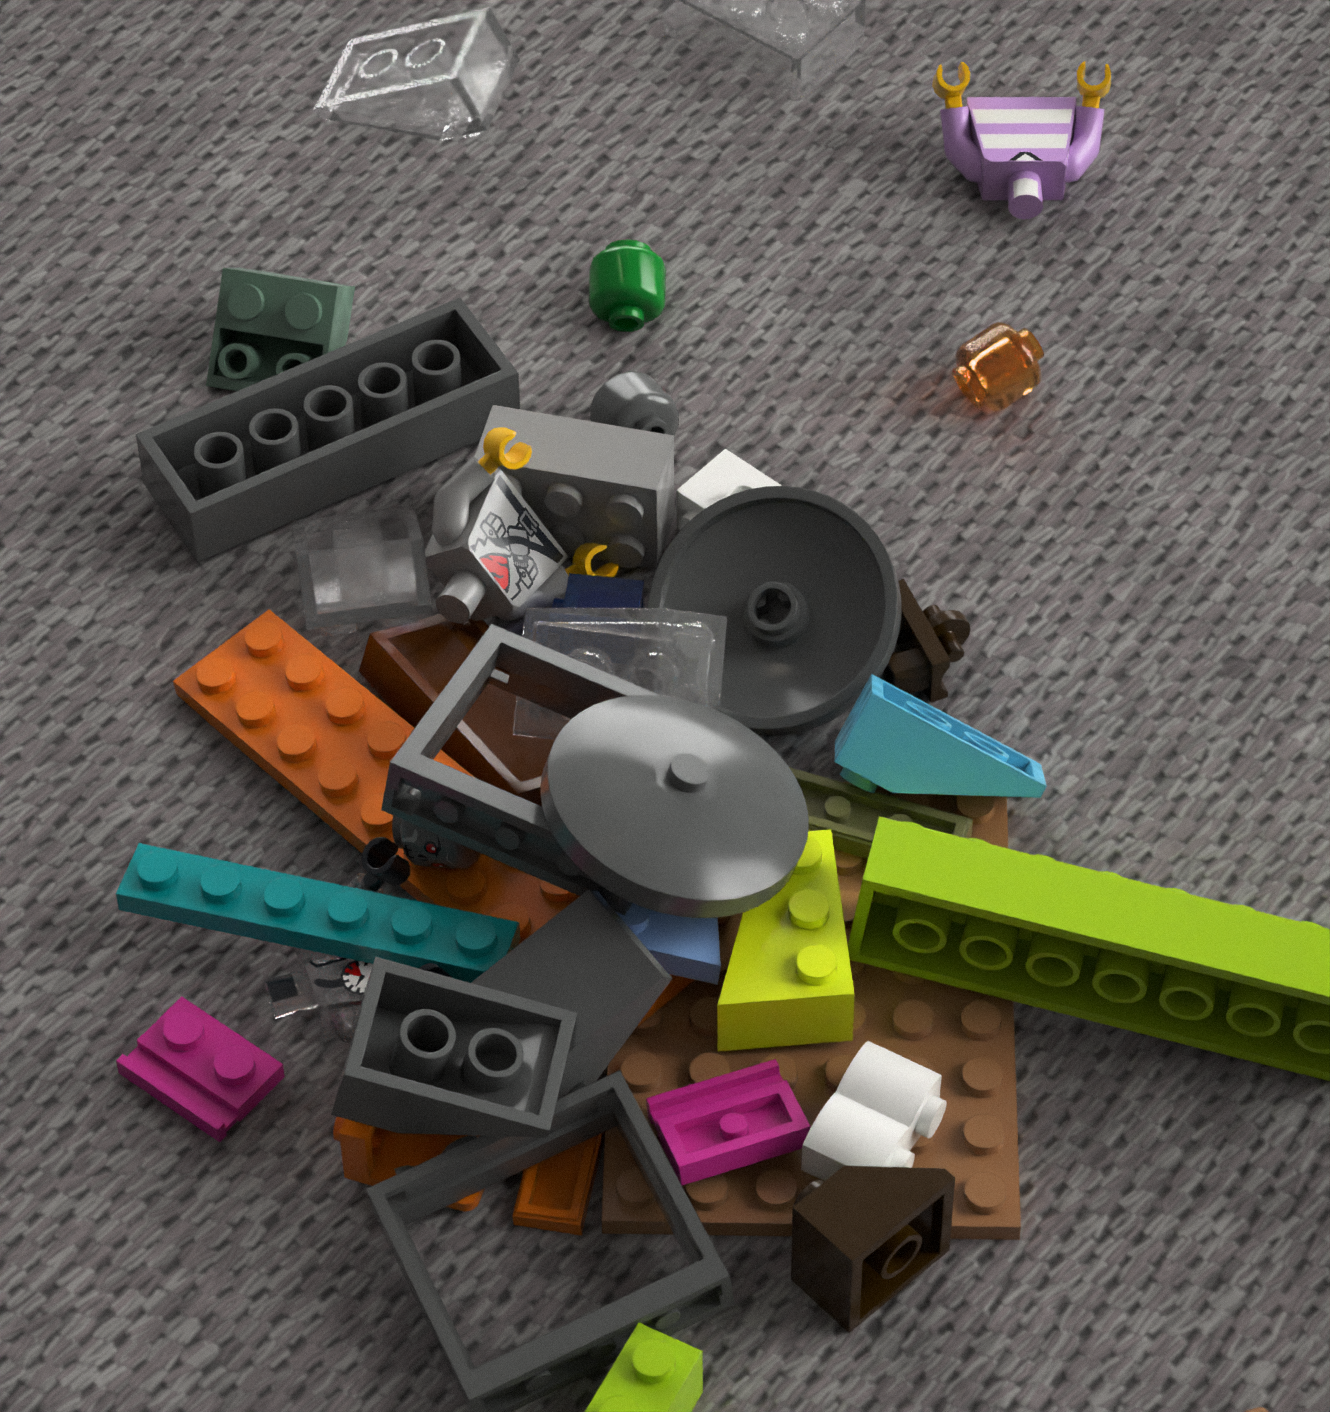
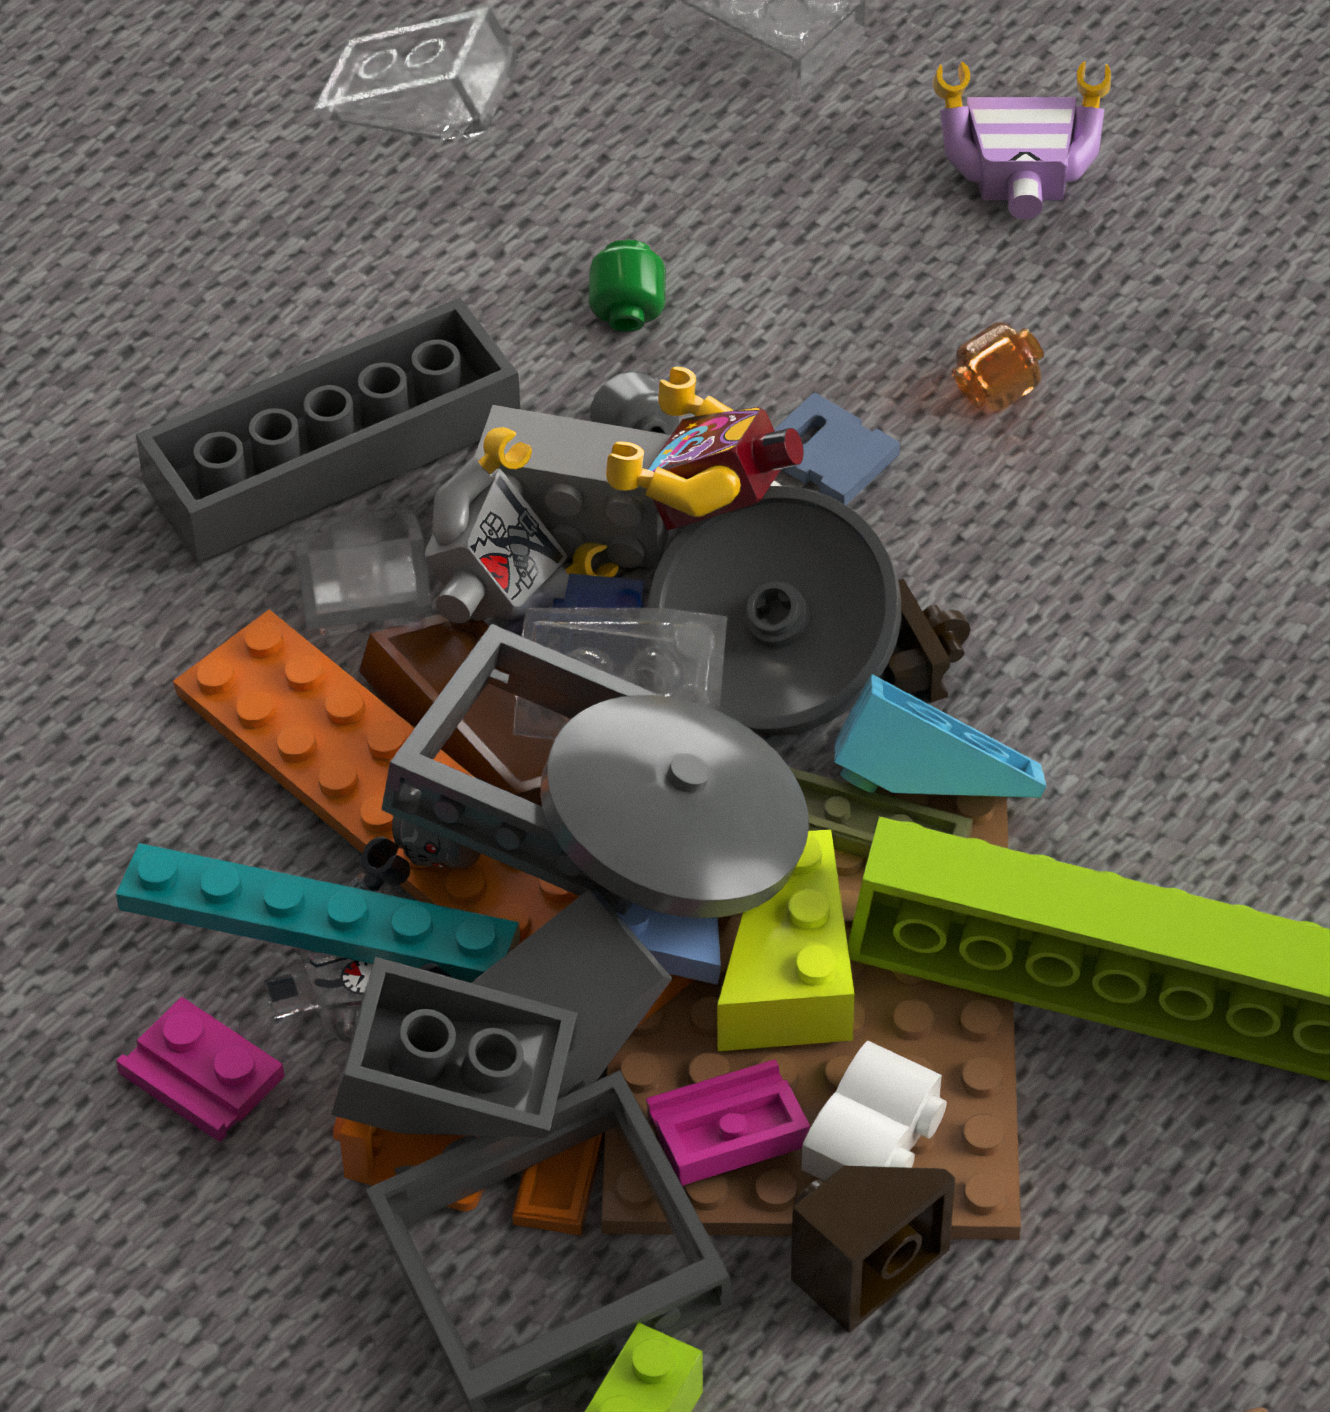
sand green slope [206,268,355,391] -> none
none -> torso [606,367,804,530]
none -> sand blue piece [774,392,900,505]

